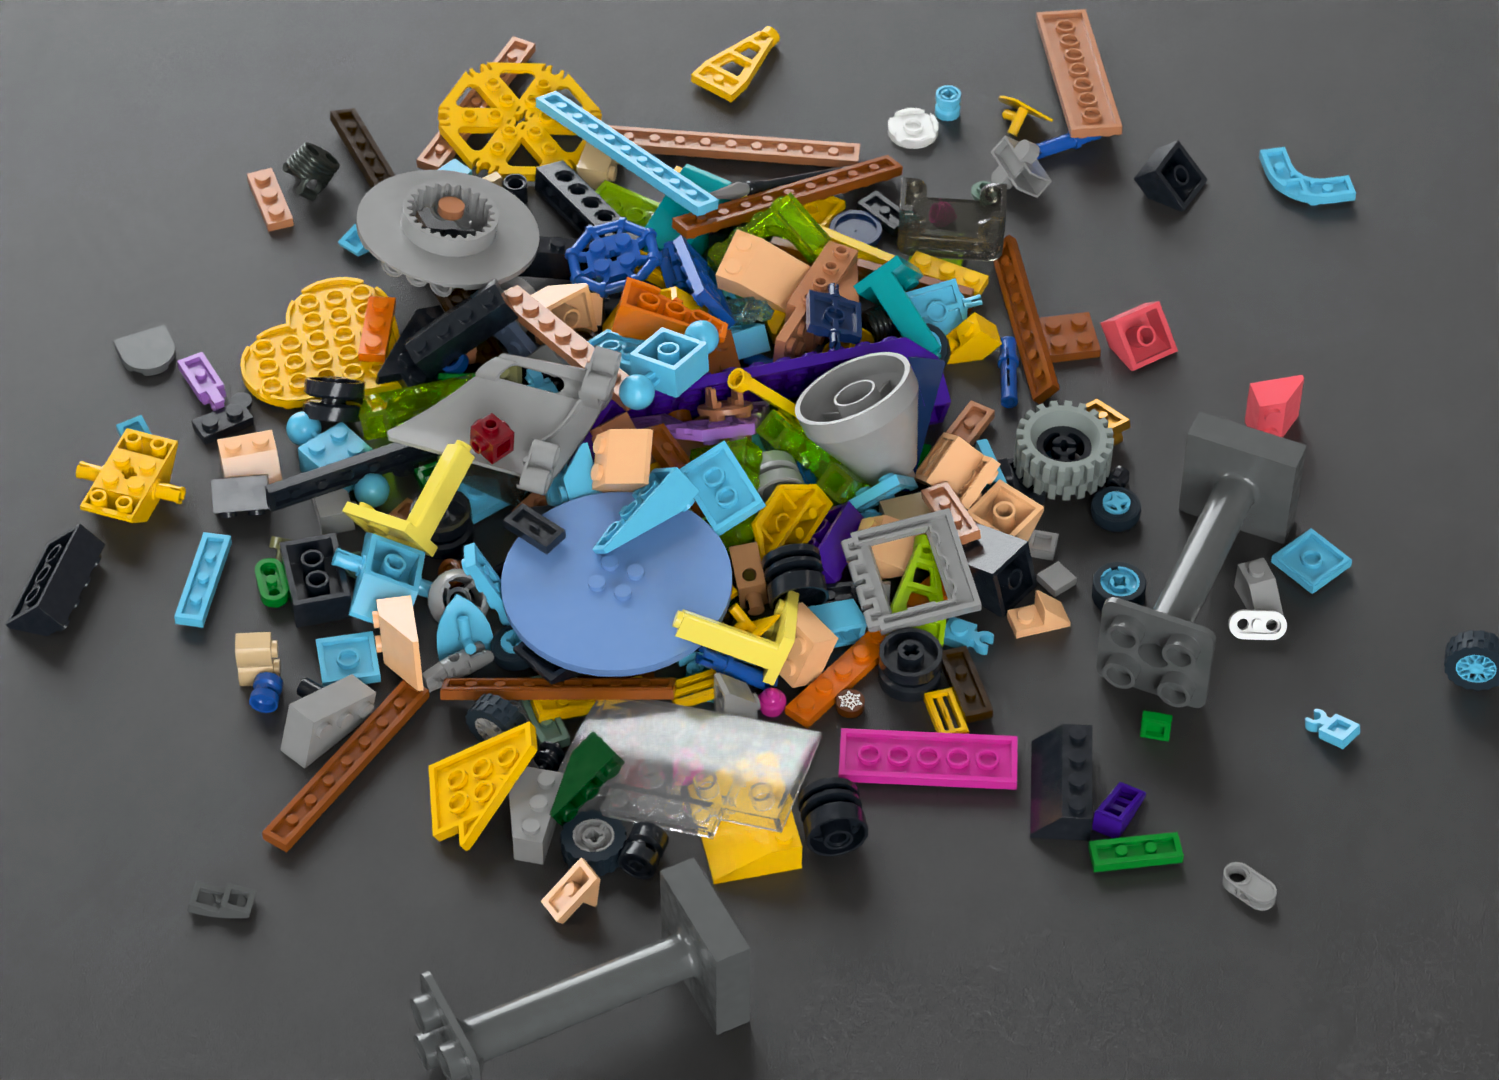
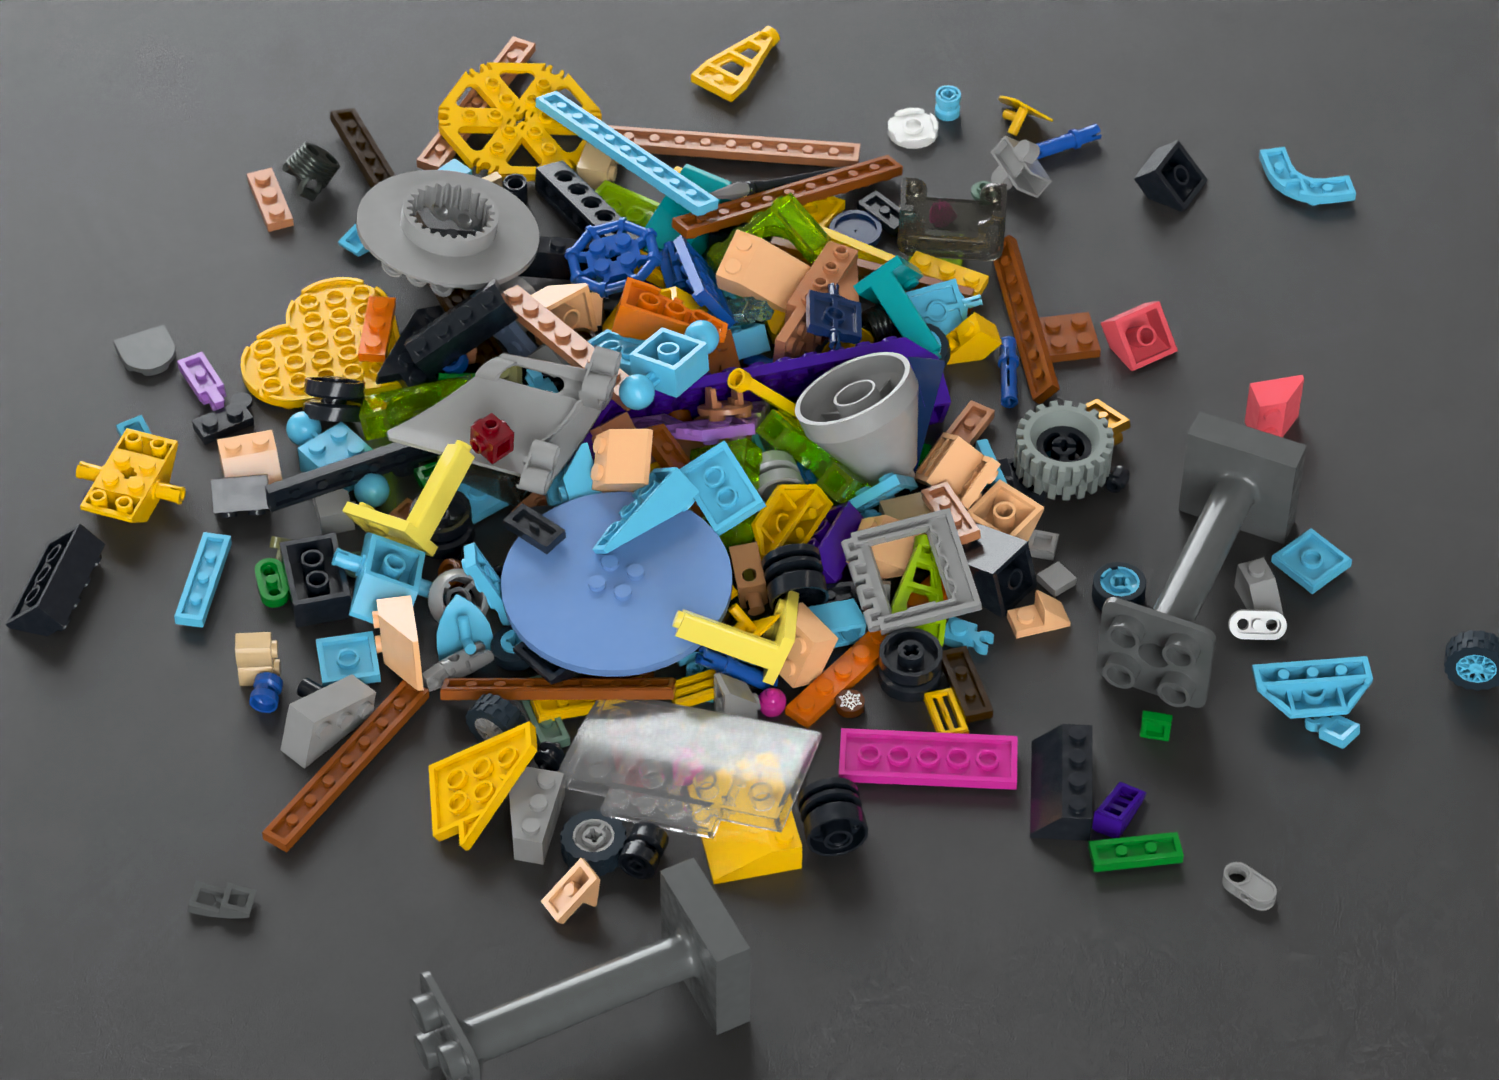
nougat tile [437,196,465,221] -> none
dark green slope [549,731,625,826] -> none
nougat plate [1036,9,1122,138] -> none
black wheel [1091,487,1141,532] -> none
none -> medium azure wedge [1252,656,1373,719]

